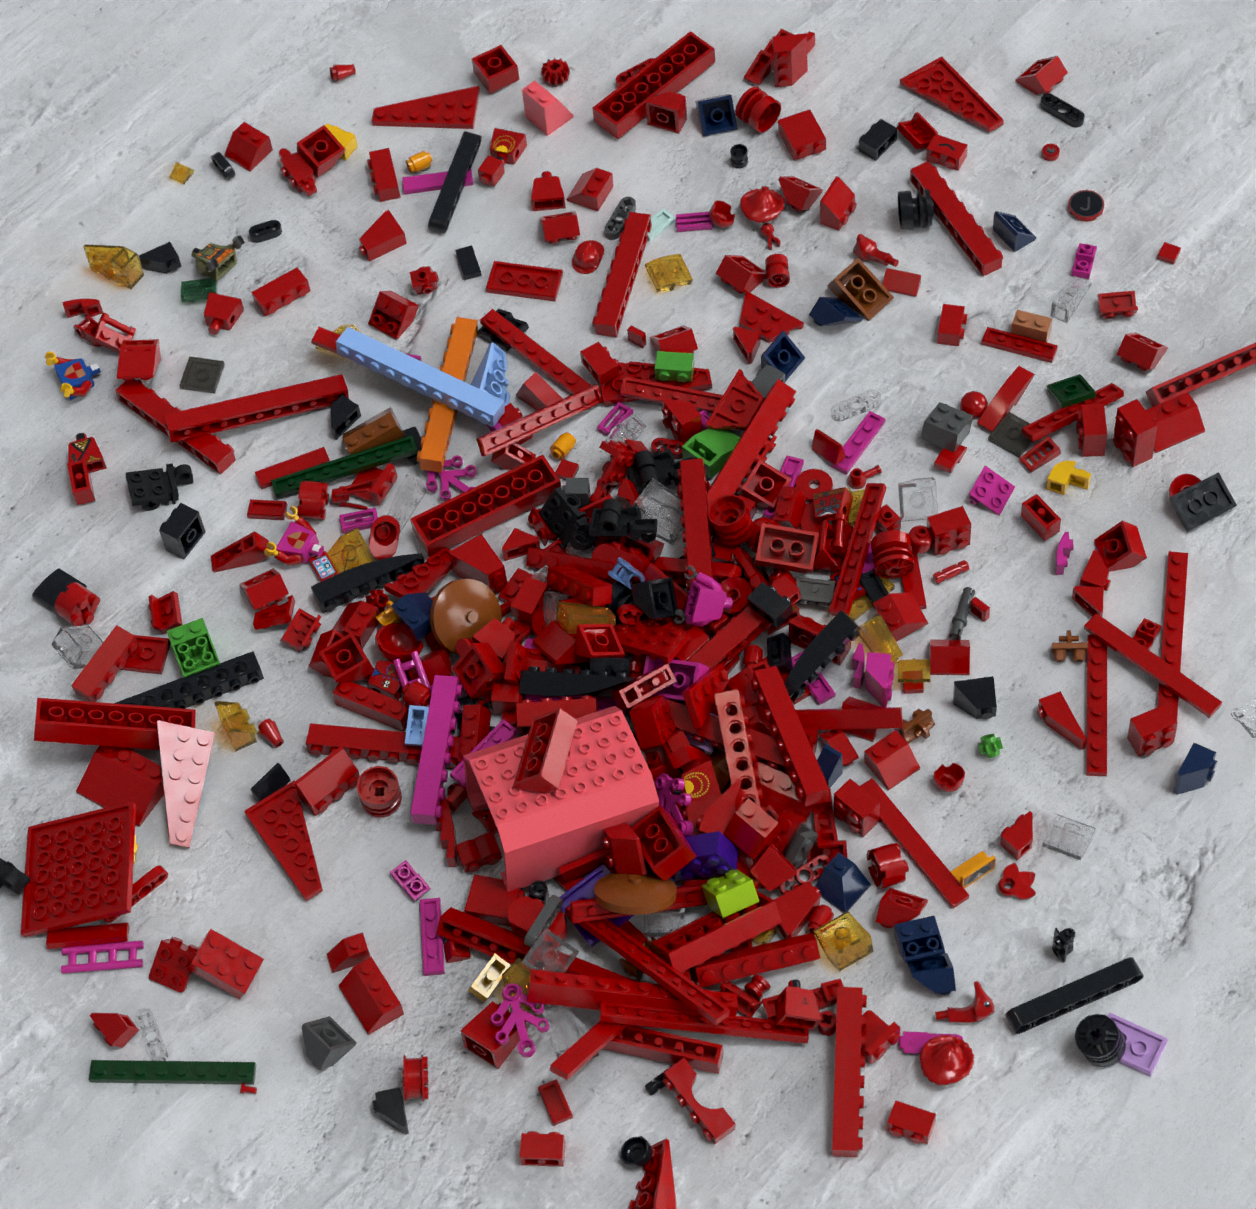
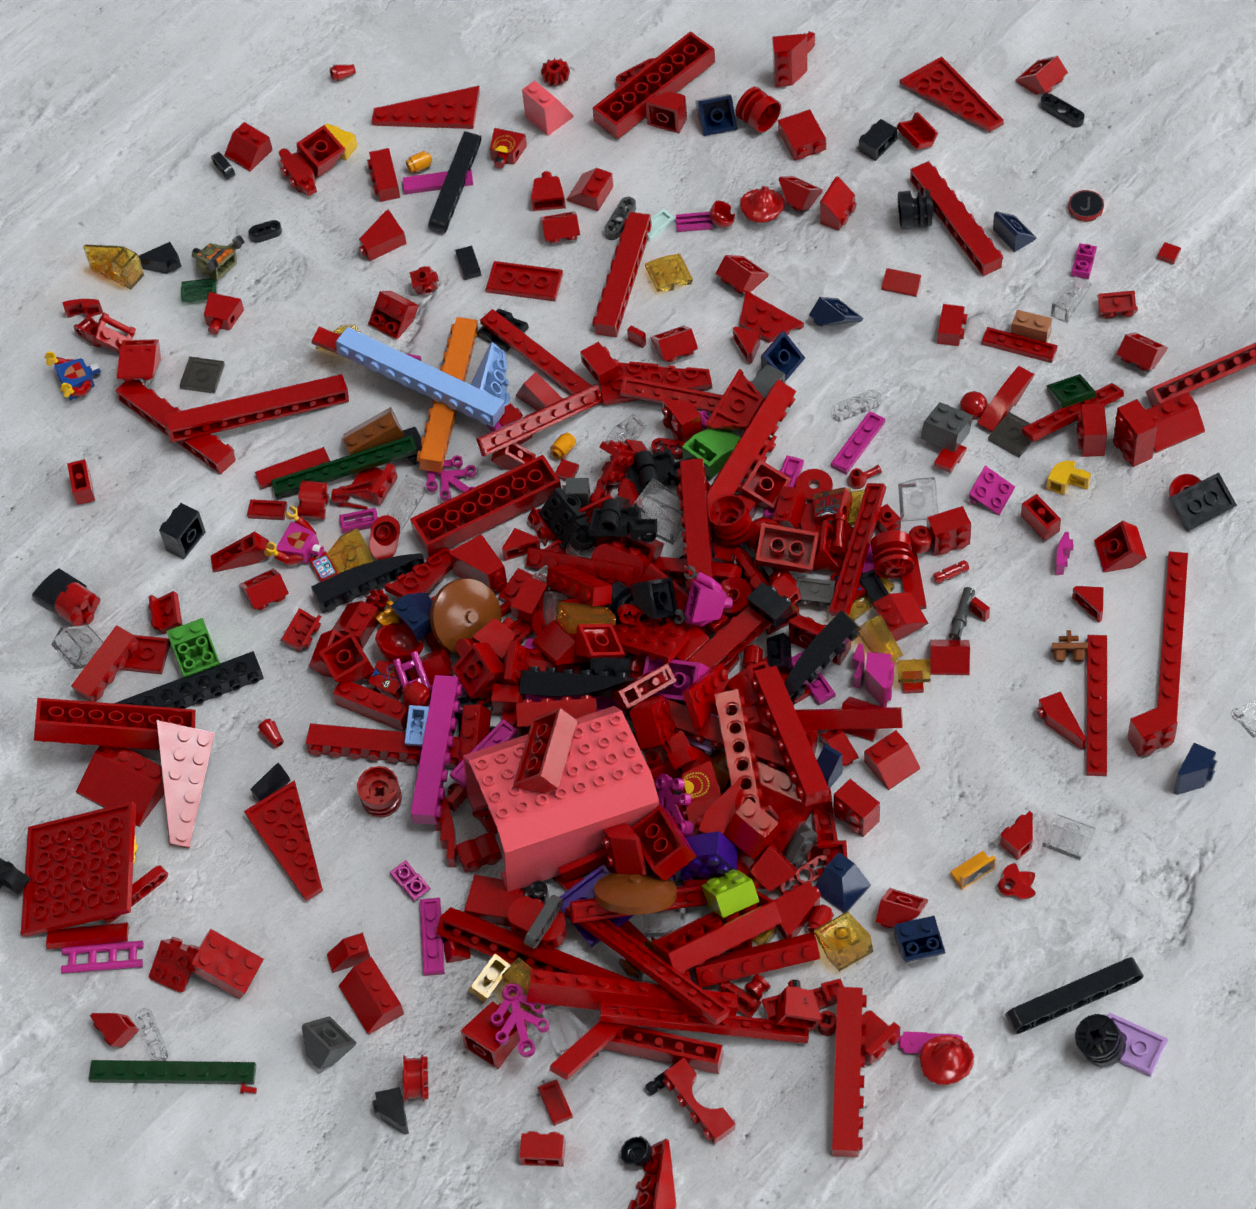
red torso [68,433,107,473] -> none
black plate [126,463,193,511] -> none
clear yellow slope [169,162,195,184] -> none
clear yellow slope [214,701,258,752] -> none
red brick [252,267,311,317] -> none
red wing [253,595,295,630] -> none
red slope [294,746,360,816] -> none
black slope [330,395,361,440] -> none
red brick [472,45,520,94] -> none
red brick [478,155,505,187] -> none
clear slope [521,928,579,973] -> none
red piece [572,240,604,274] -> none
dark pink tile [597,402,634,439] -> none
medium blue piece [608,557,646,589] -> none
bright green brick [655,351,695,382] -> none
black wheel [730,144,748,169] -> none
red slope [743,29,794,85] -> none
red arm [760,223,781,250] -> none
red wheel [765,254,790,288] -> none
red slope [812,429,846,465] -> none
dark orange slope [827,258,894,321] -> none
red animal [853,234,899,267] -> none
red tile [860,778,969,909] -> none
red brick [866,843,909,889] -> none
red brick [887,1100,936,1145] -> none
dark orange hips [899,709,935,744] -> none
dark blue slope [907,953,956,995] -> none
red brick [926,134,968,171] -> none
red hair [933,763,965,792] -> none
red animal [935,981,995,1022] -> none
black slope [953,676,997,719] -> none
bright green gear [978,734,1003,758] -> none
red slope [1019,436,1061,473] -> none
red tile [1042,143,1060,161] -> none
black hinge [1052,928,1075,962] -> none
red slope [1080,550,1111,591] -> none
red tile [1084,613,1222,718] -> none
red slope [1133,618,1162,650] -> none

